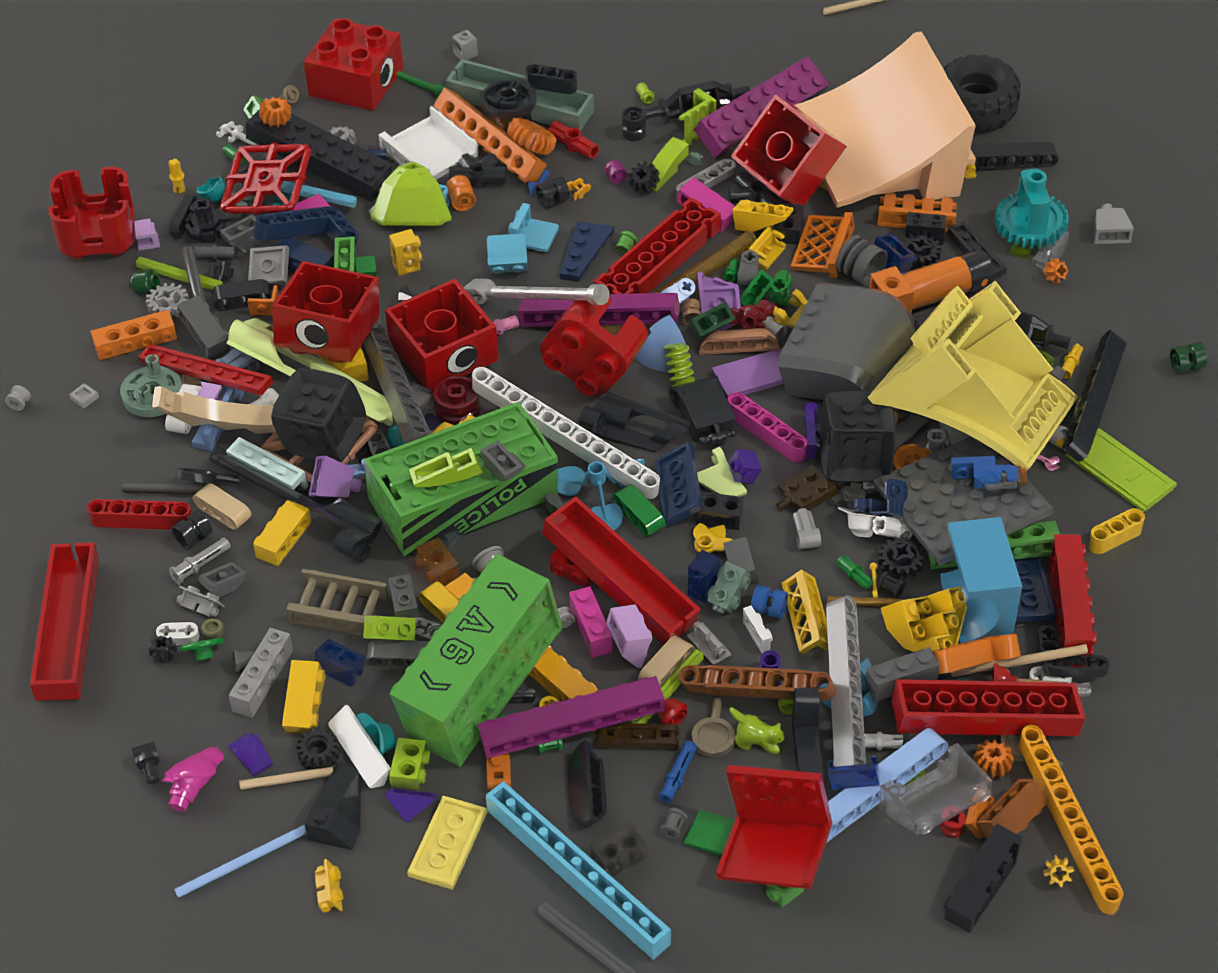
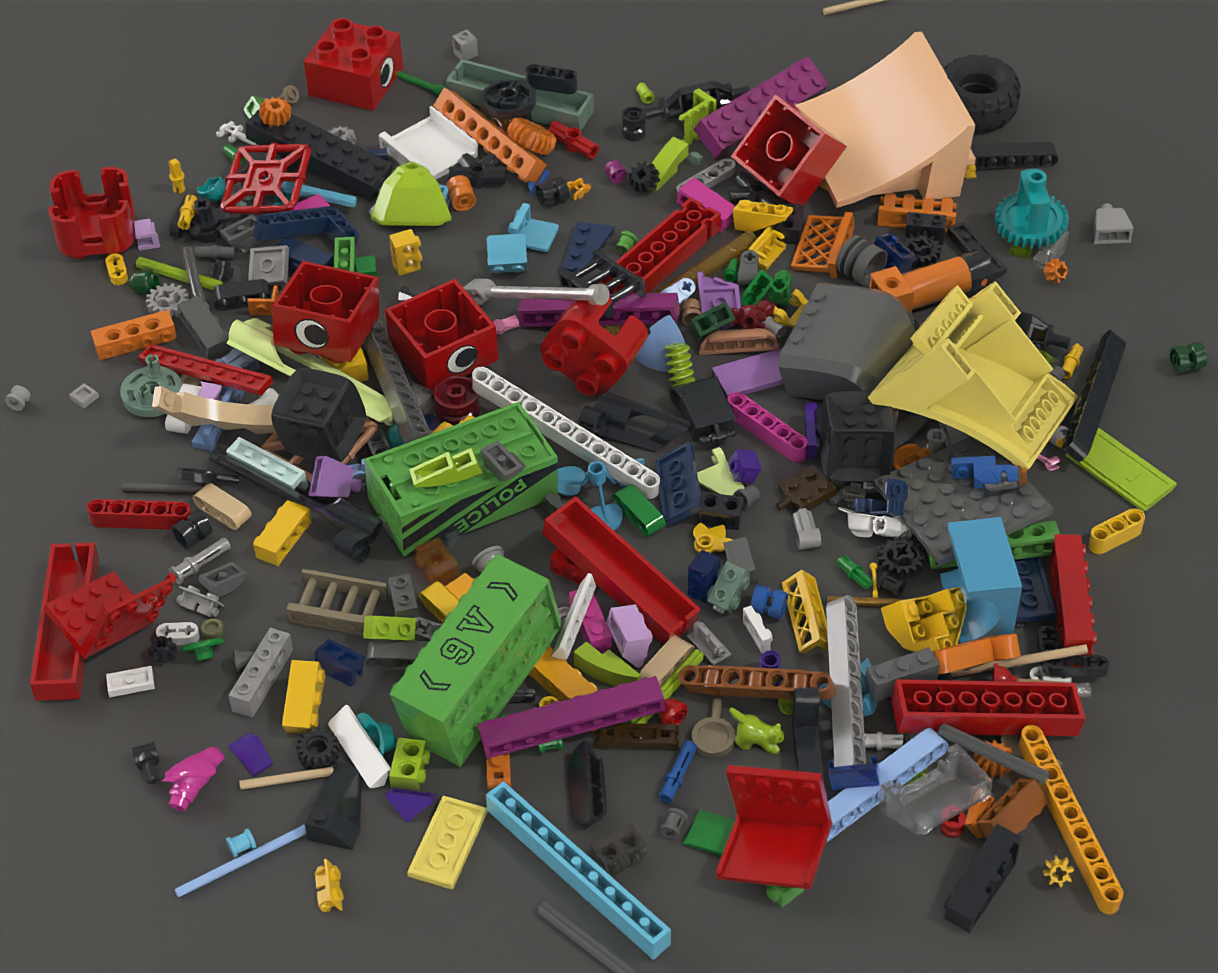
none -> red bracket [43,571,177,659]
none -> yellow beam [106,254,128,285]
none -> white plate [106,666,155,697]
none -> yellow pin [177,195,197,229]
none -> medium azure bush [226,828,256,858]
none -> white slope [551,573,596,660]
none -> black fence [558,249,646,318]
none -> lime slope [574,642,641,686]
none -> dark grey piece [733,485,760,510]
none -> dark grey axle [938,724,1049,784]

